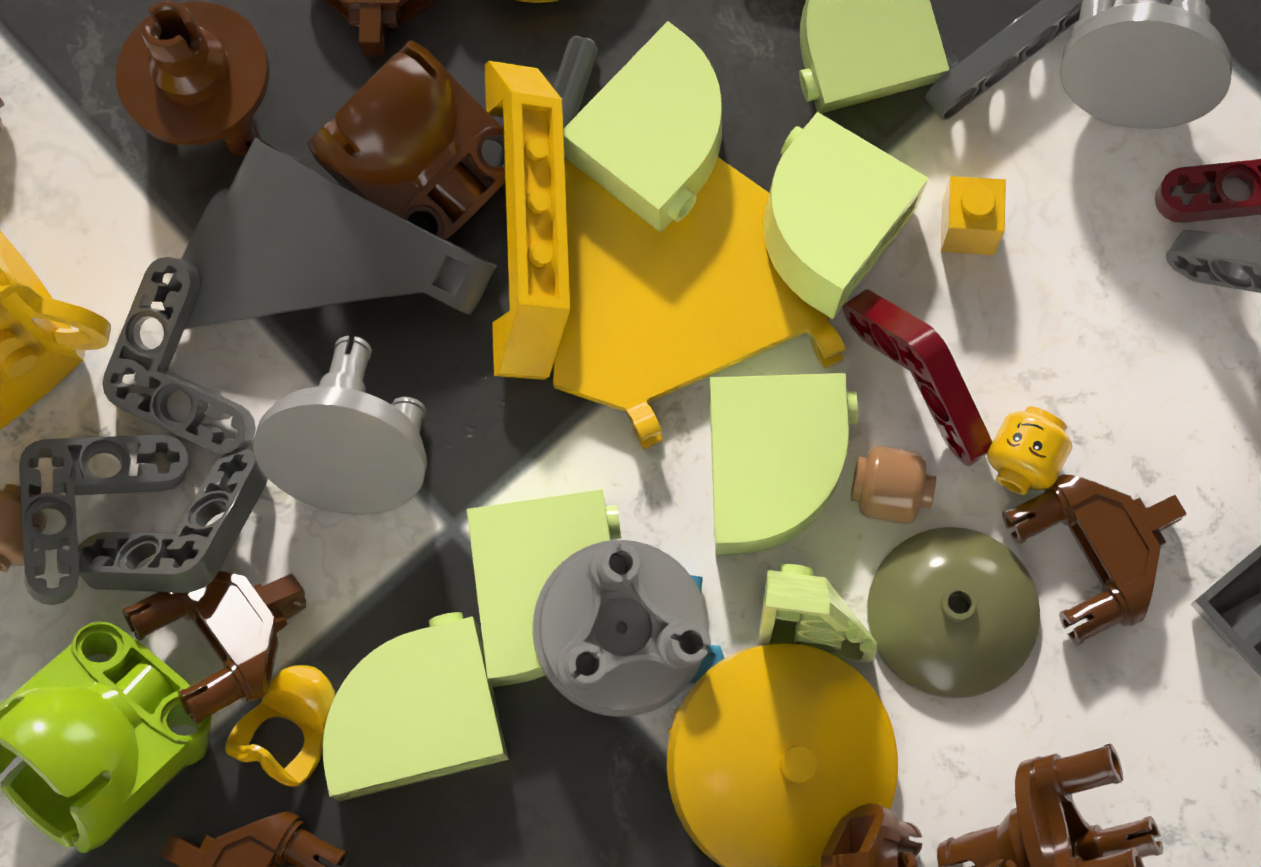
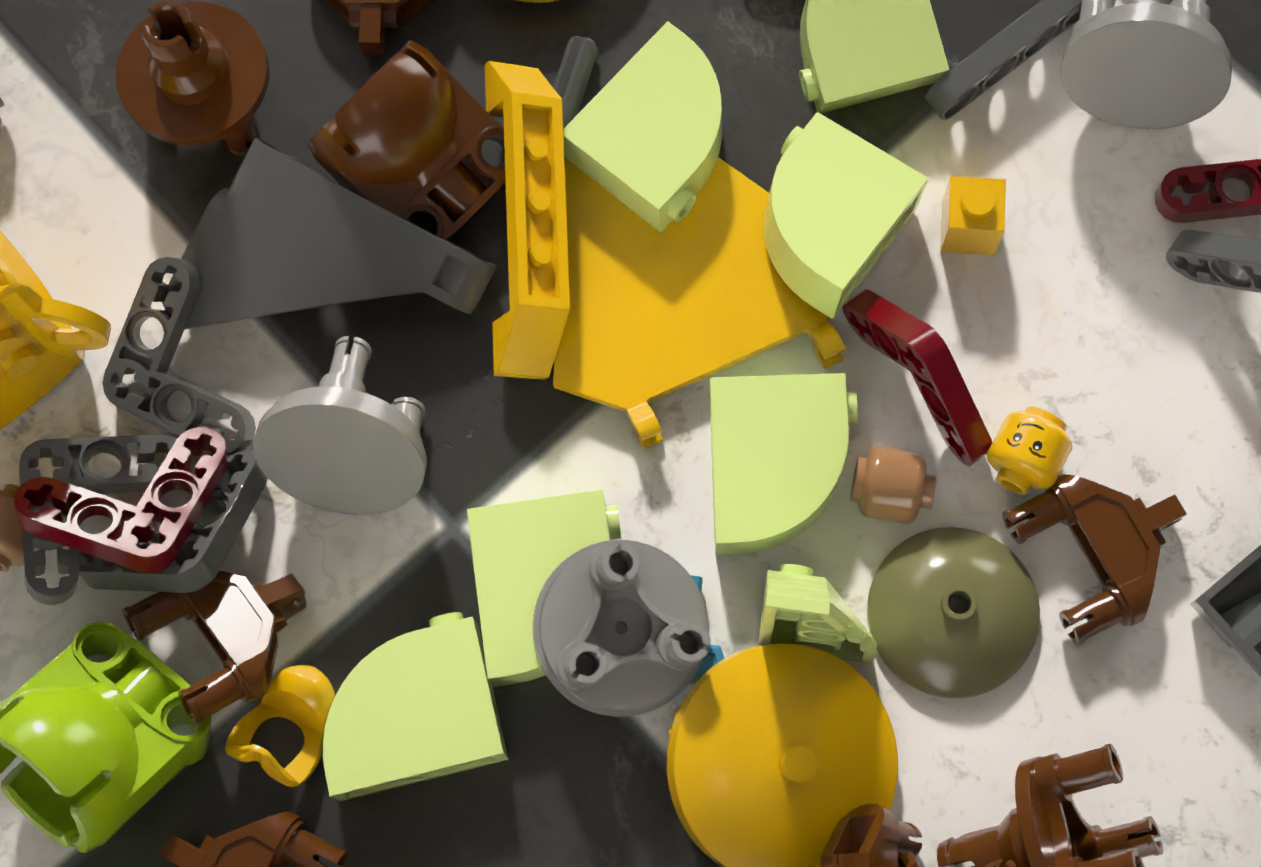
none -> dark red beam [14,427,228,573]

